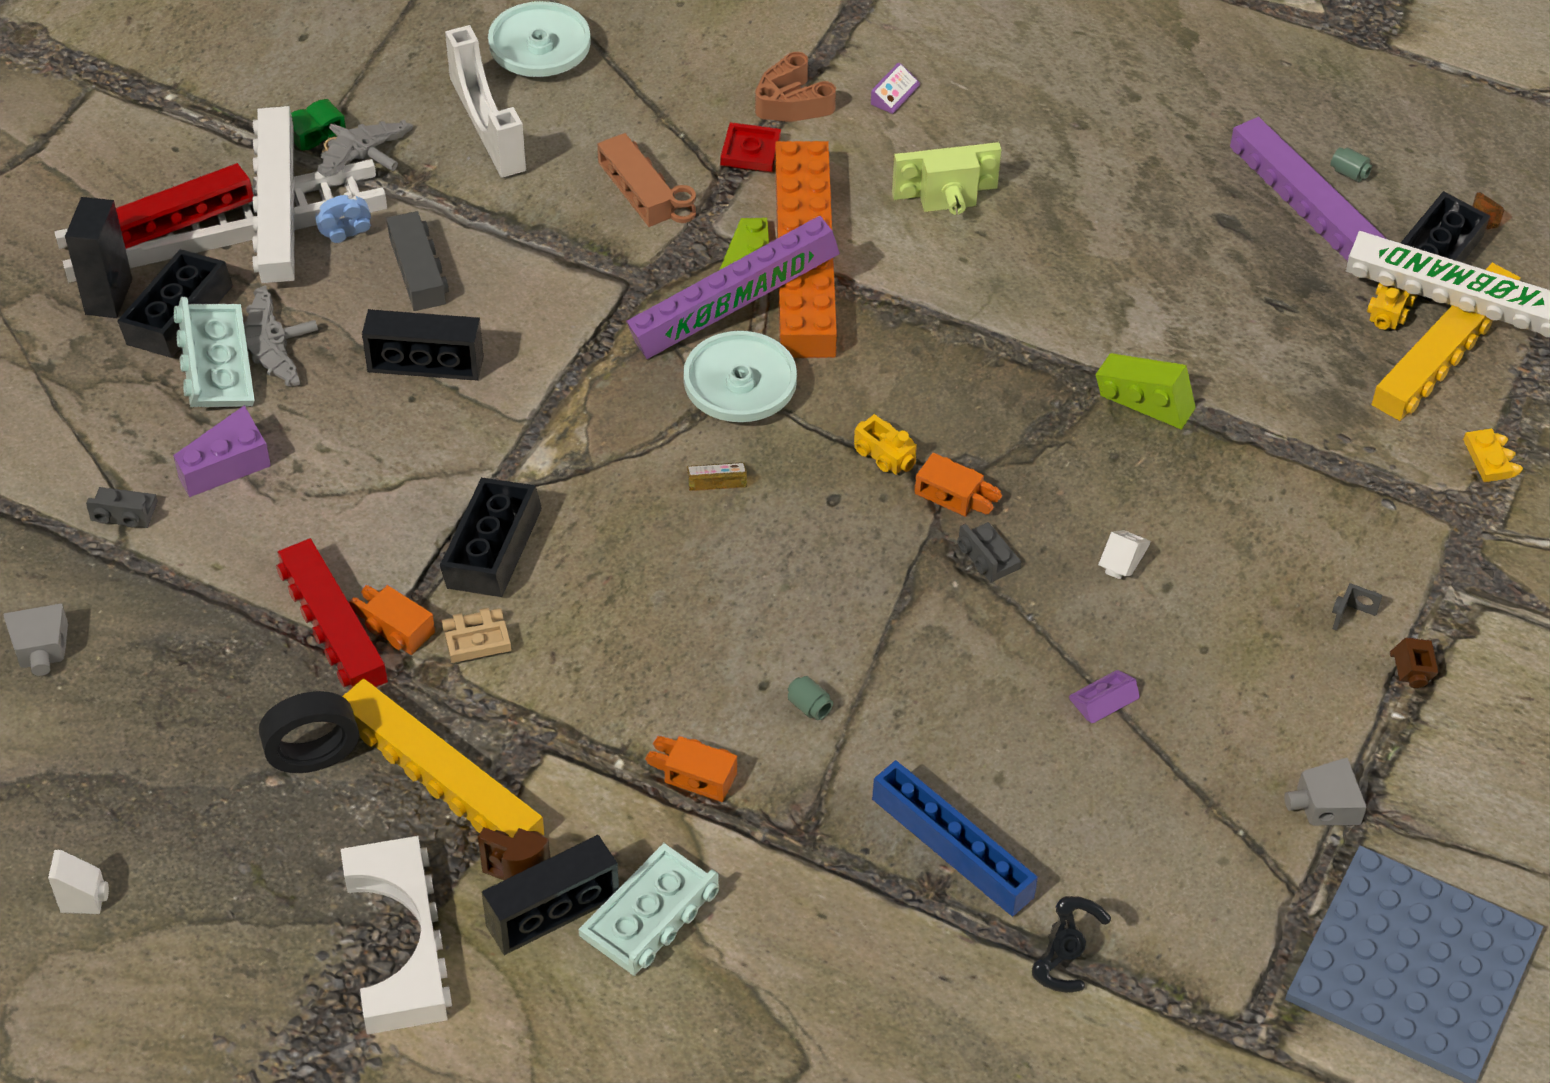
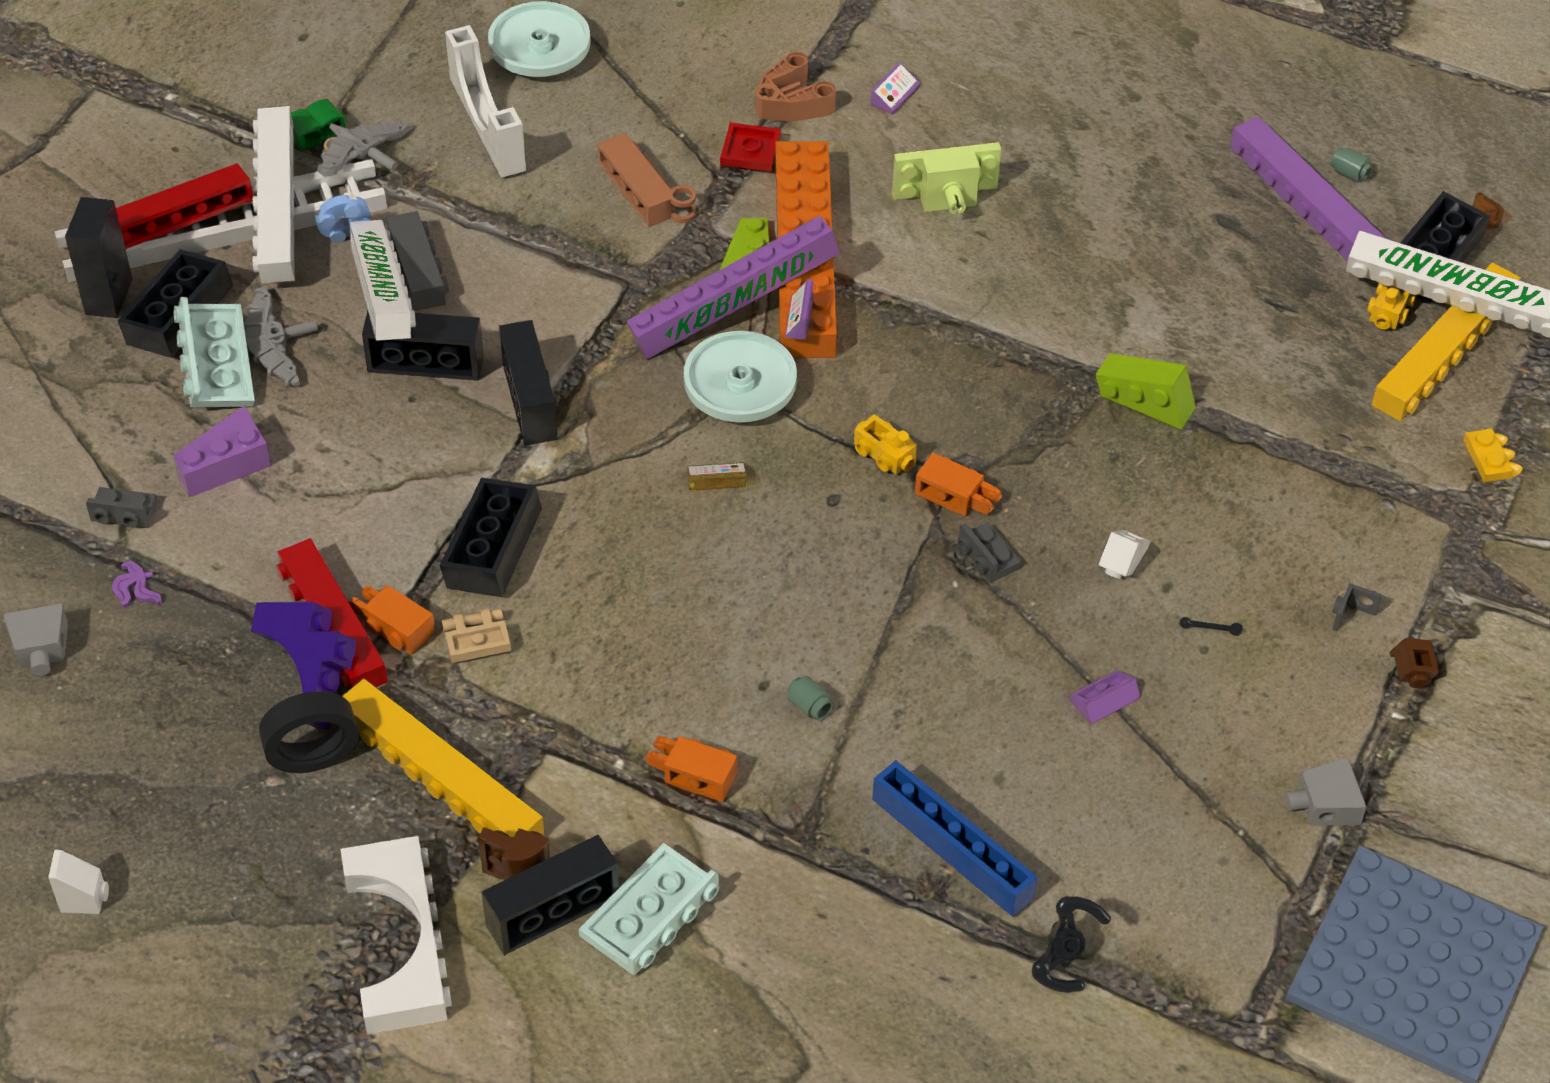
none -> medium lavender piece [112,561,162,608]
none -> dark purple arch [251,602,356,730]
none -> white brick [350,220,416,340]
none -> black brick [499,320,558,446]
none -> medium lavender slope [785,279,813,340]
none -> black hinge [1179,617,1243,636]

